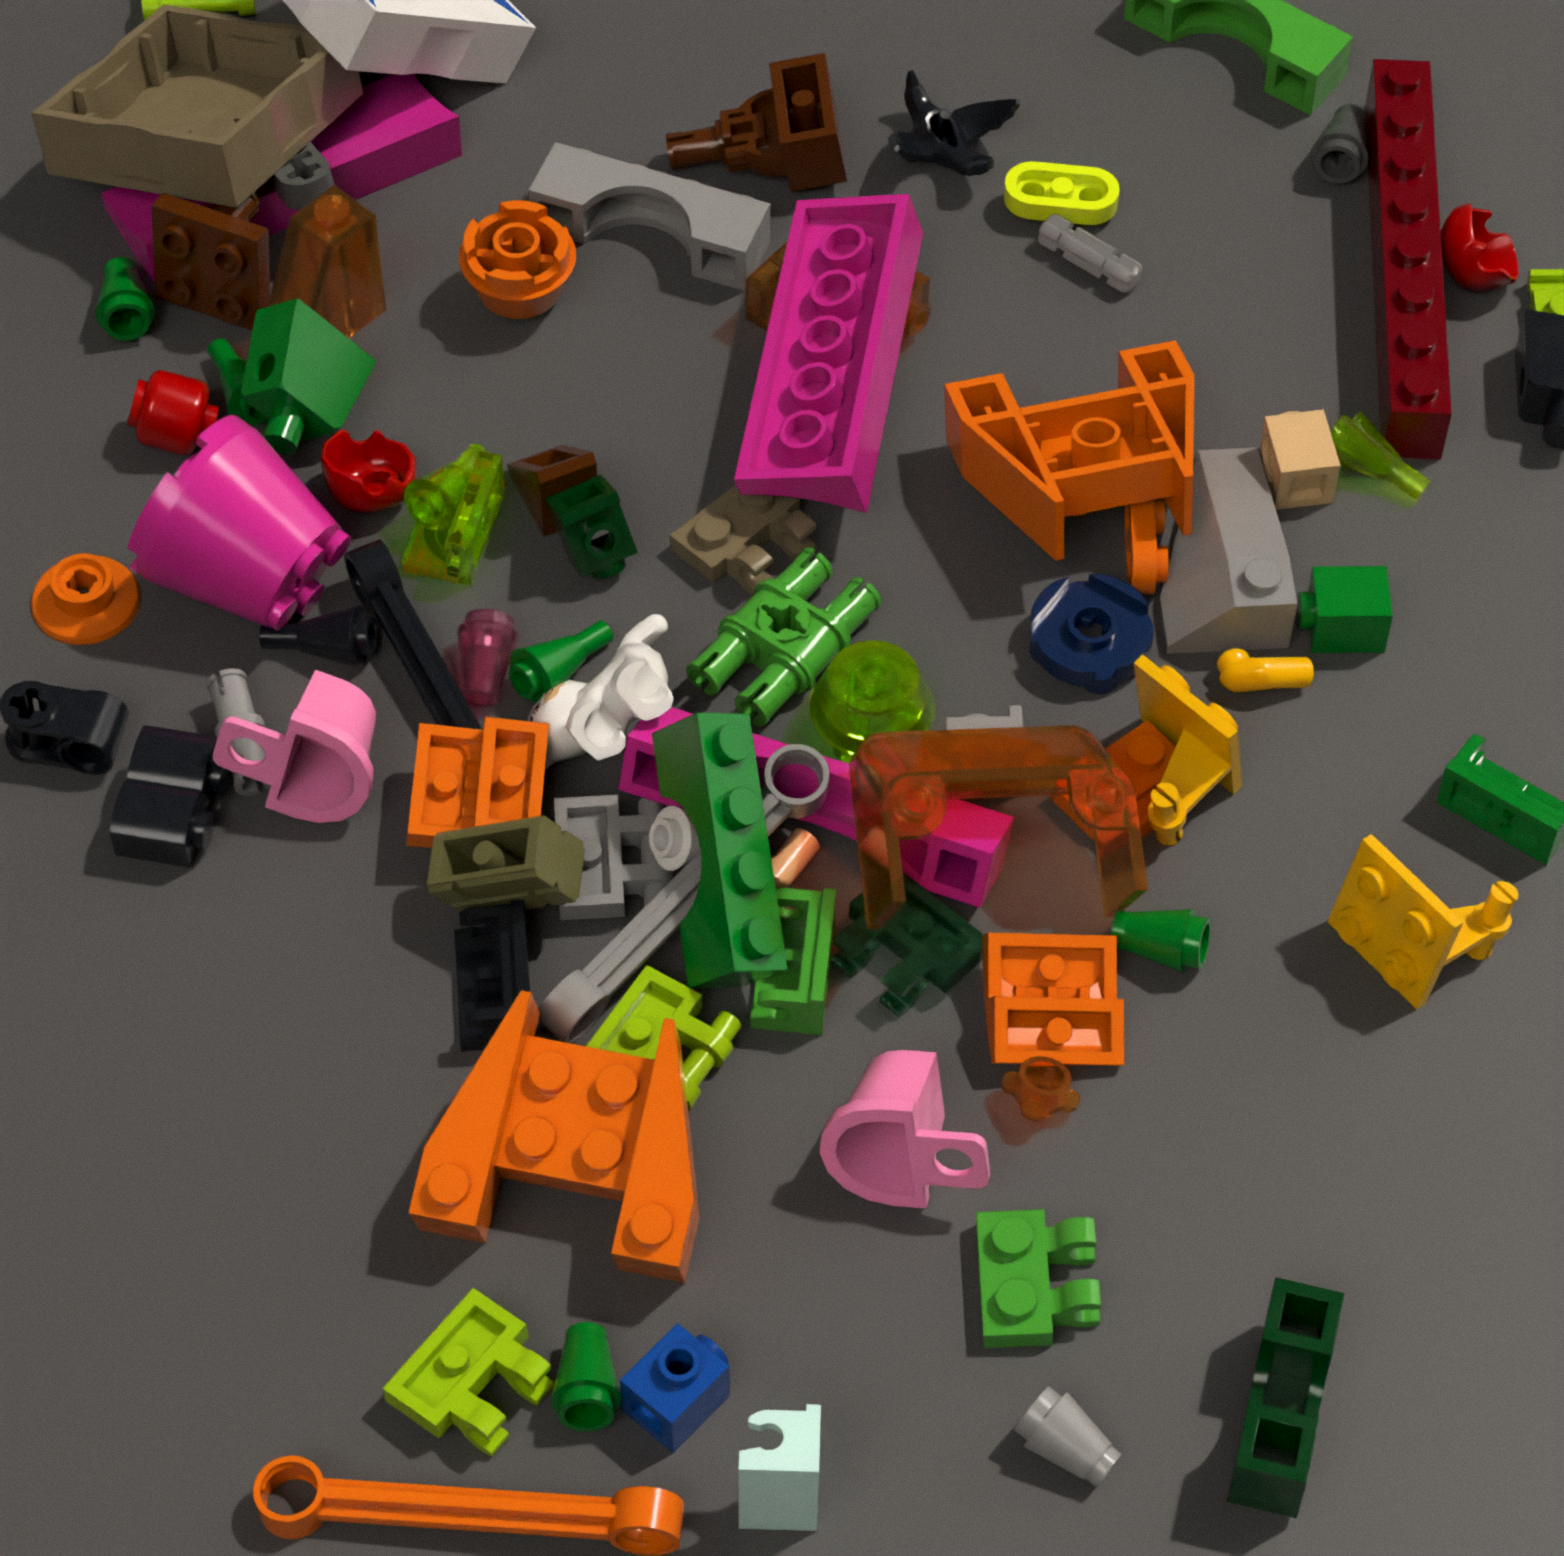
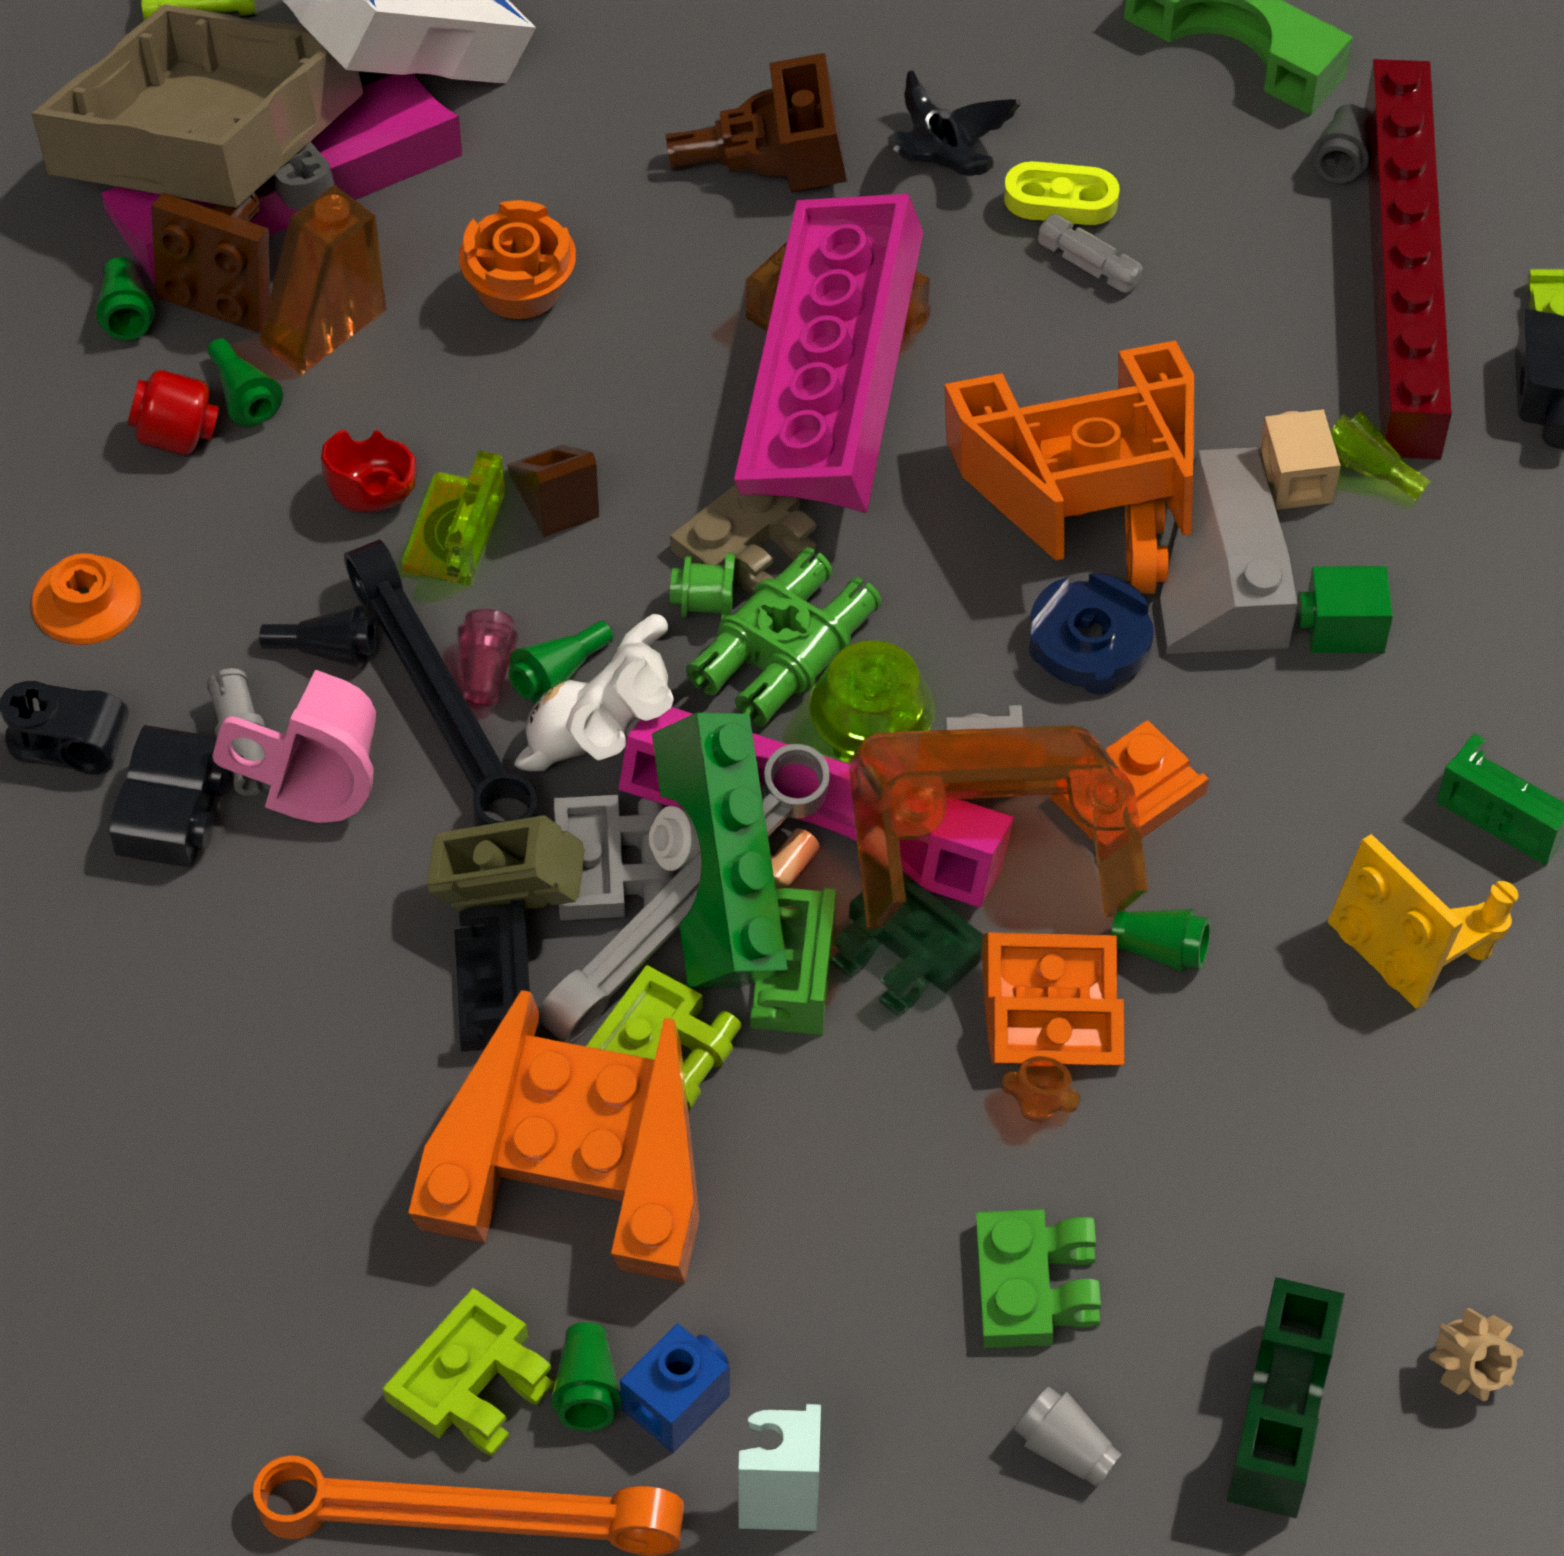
dark pink cone [127,415,351,631] -> none
green torso [241,298,376,455] -> none
clear neon green cone [404,443,489,531] -> none
orange slope [406,717,549,848] -> none
light grey arch [529,142,771,291] -> none
dark green brick [545,474,638,579] -> none
bright pink container [819,1050,990,1209] -> none
yellow plate [1134,654,1242,846] -> none
yellow arm [1216,648,1314,693] -> none
red hair [1441,203,1519,292] -> none
none -> bright green brick [670,553,735,620]
none -> tan gear [1429,1308,1523,1402]

